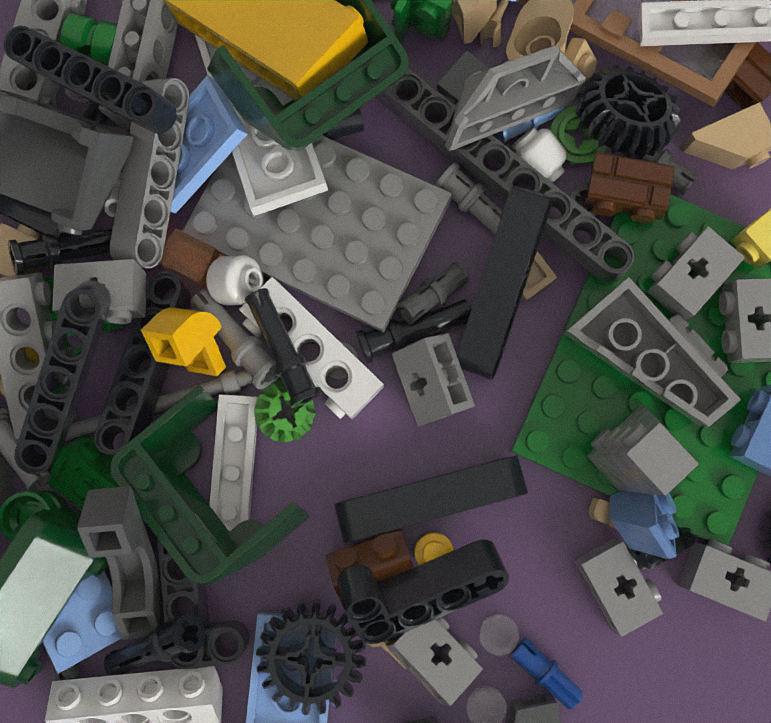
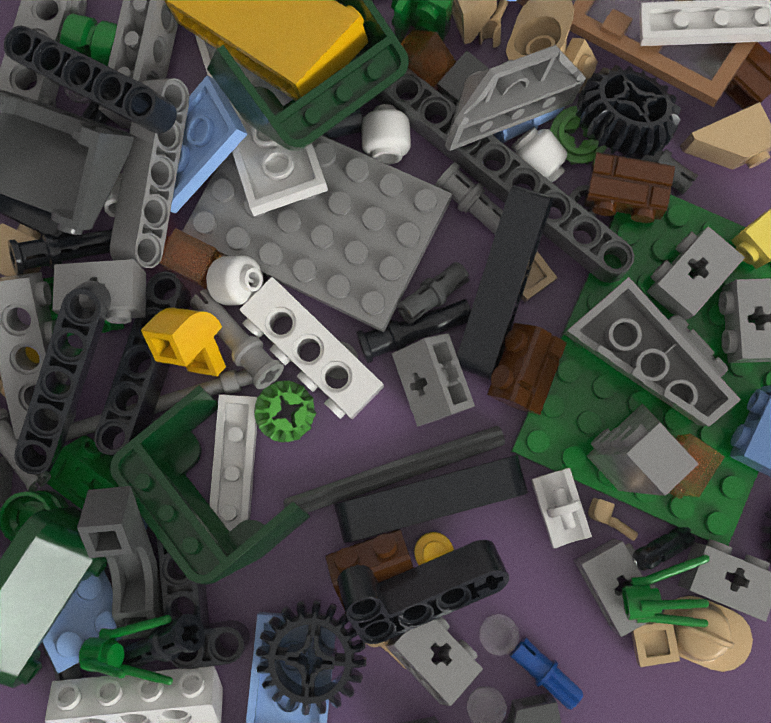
black pin [244,288,323,408] -> none
medium blue slope [610,491,679,559] -> none
none -> green plant [79,615,173,685]
none -> dark grey axle [283,426,505,513]
none -> white head [361,104,411,165]
none -> clear orange brick [401,30,456,87]
none -> reddish brown brick [487,323,567,415]
none -> white hips [531,468,592,548]
none -> green plant [622,555,710,628]
none -> tan plate [631,622,680,667]
none -> tan piece [663,596,753,672]
none -> clear orange brick [669,434,725,499]

